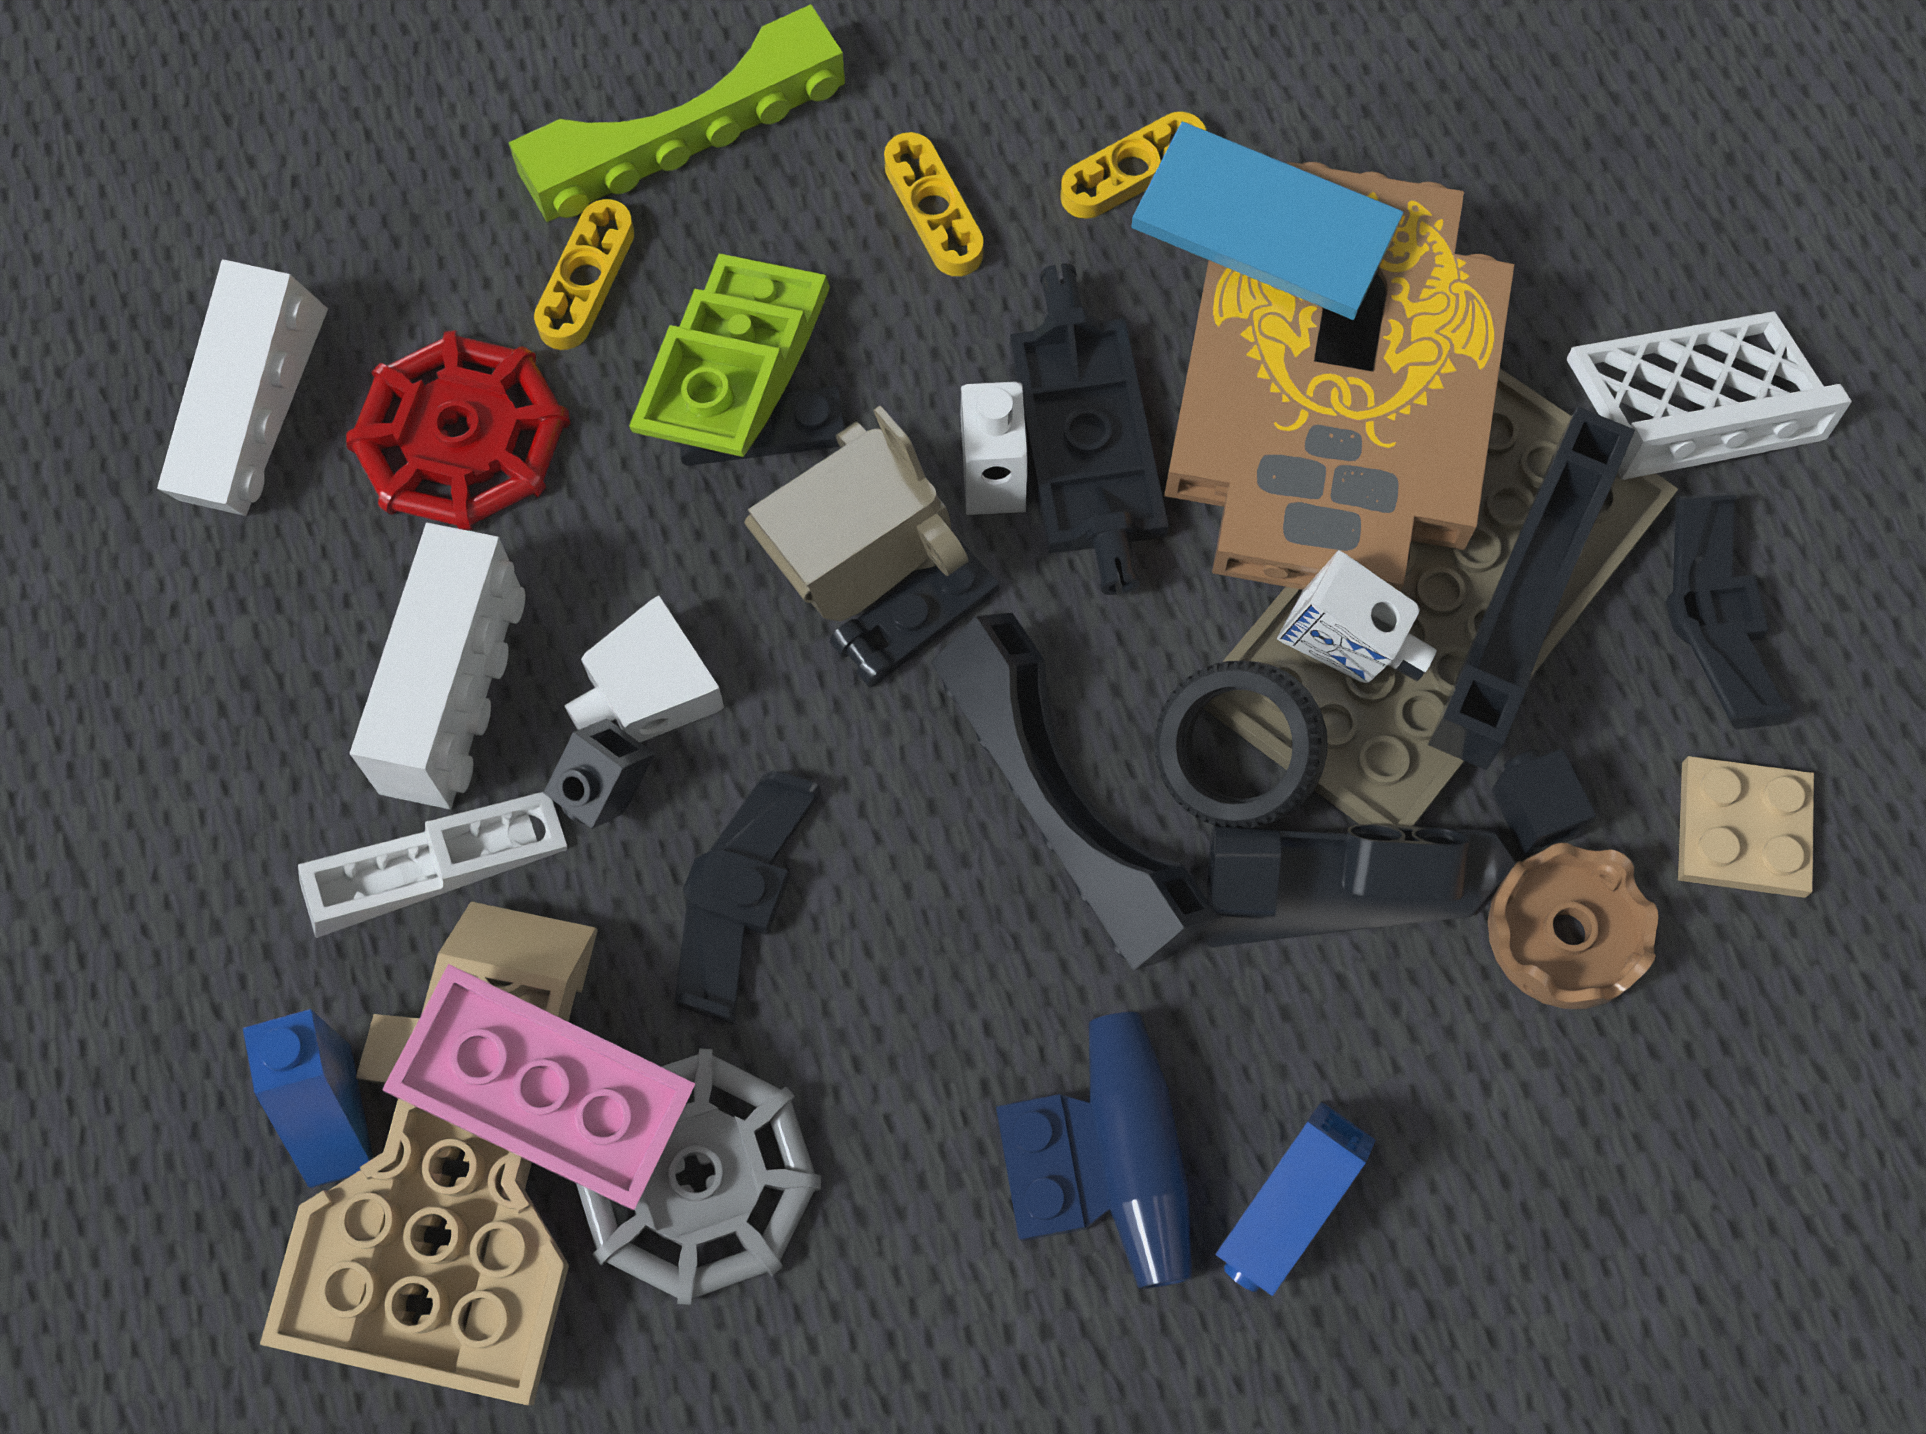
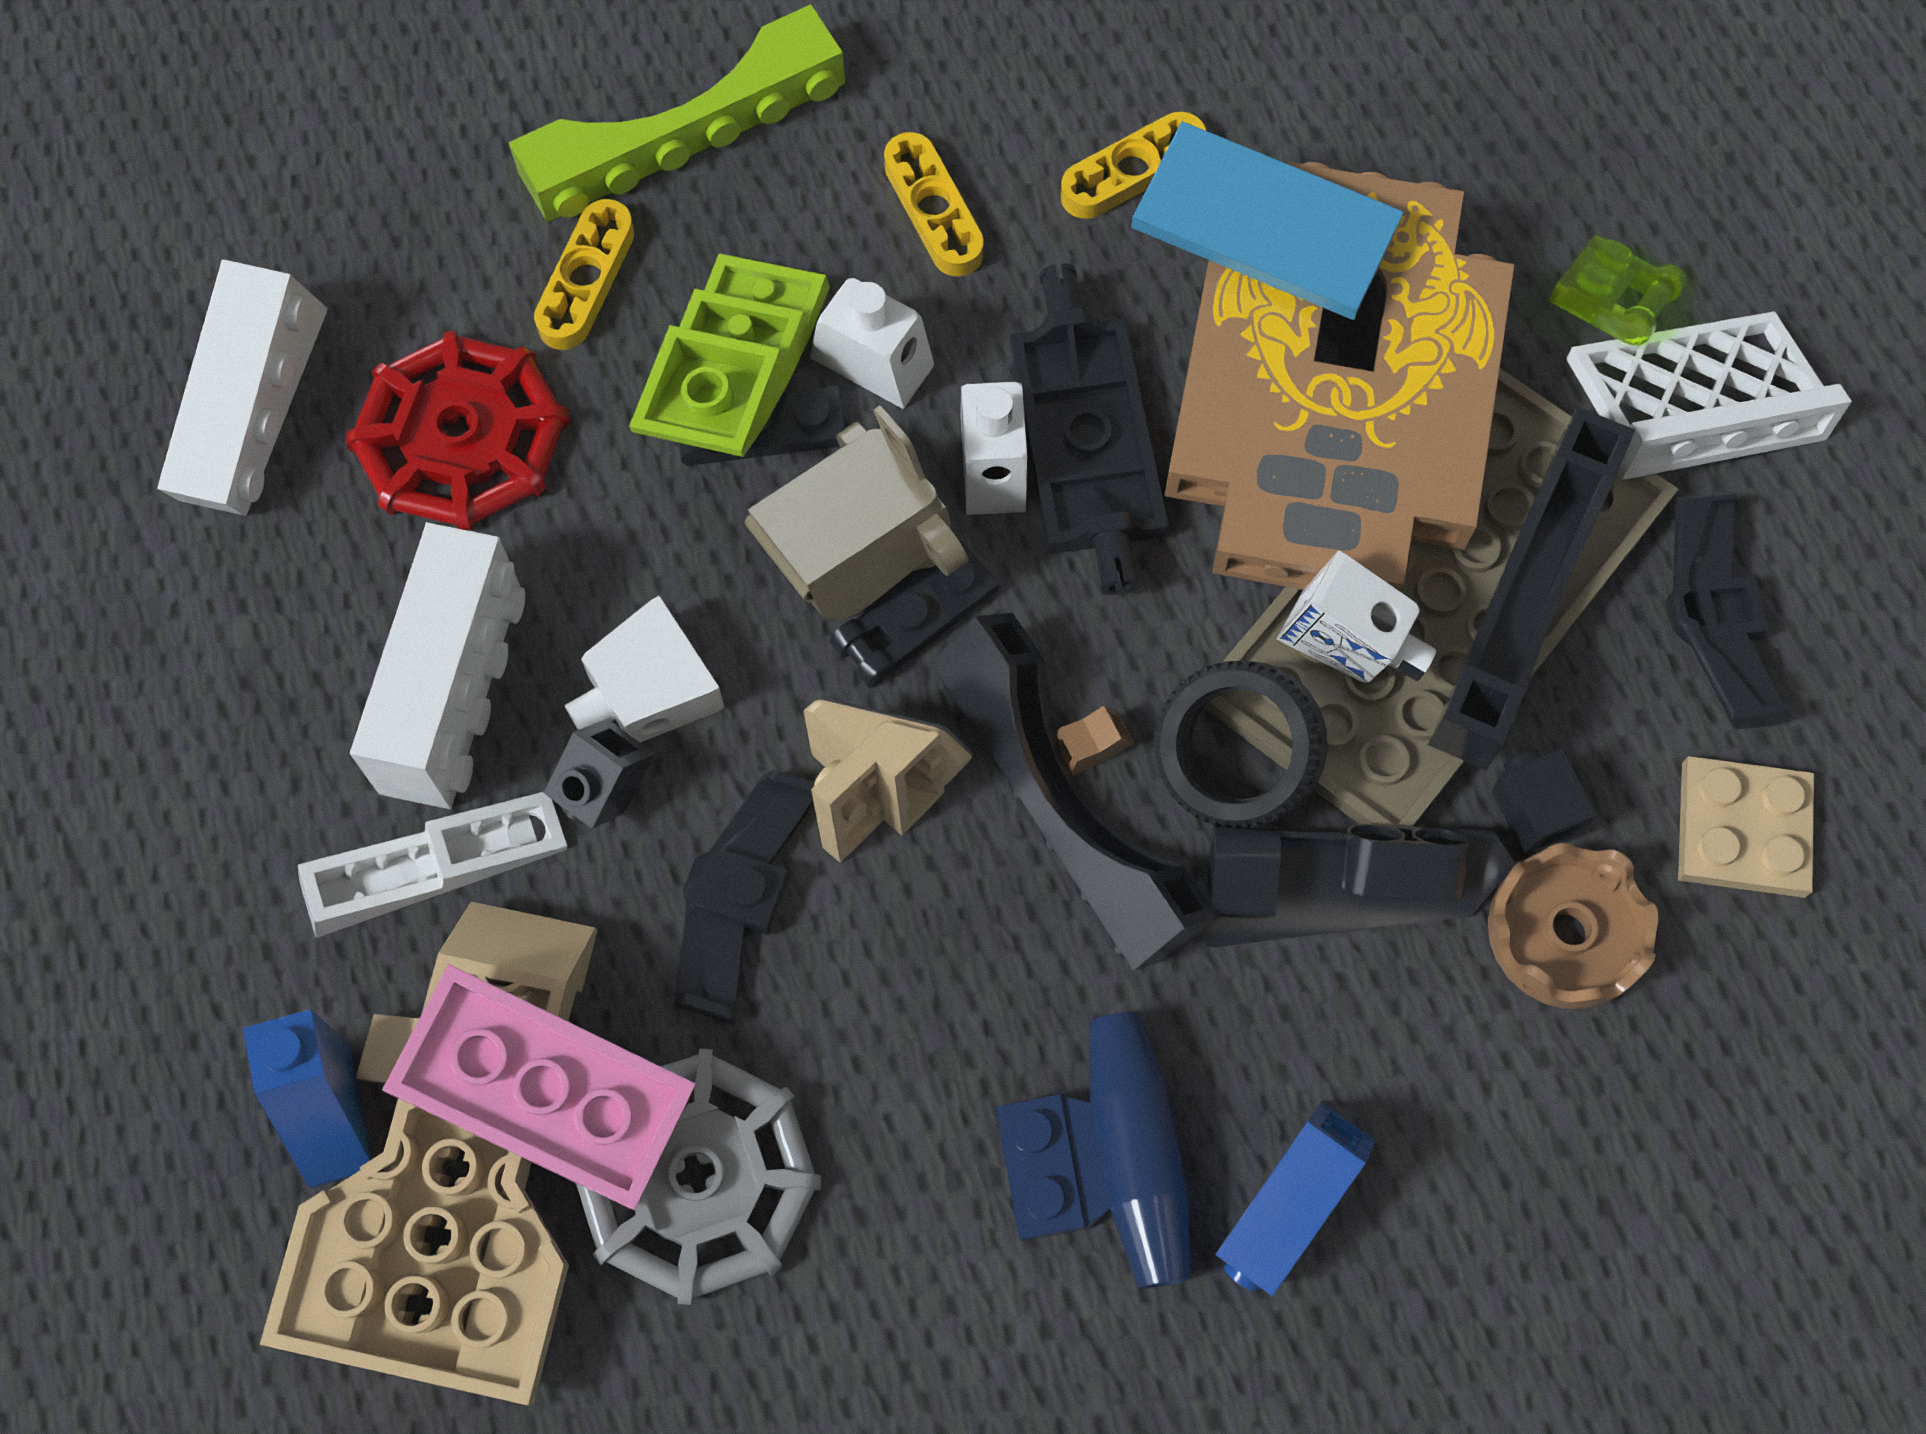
none -> tan piece [804,698,972,863]
none -> white torso [810,278,934,409]
none -> medium nougat piece [1056,706,1135,775]
none -> clear neon green plate [1548,234,1686,346]

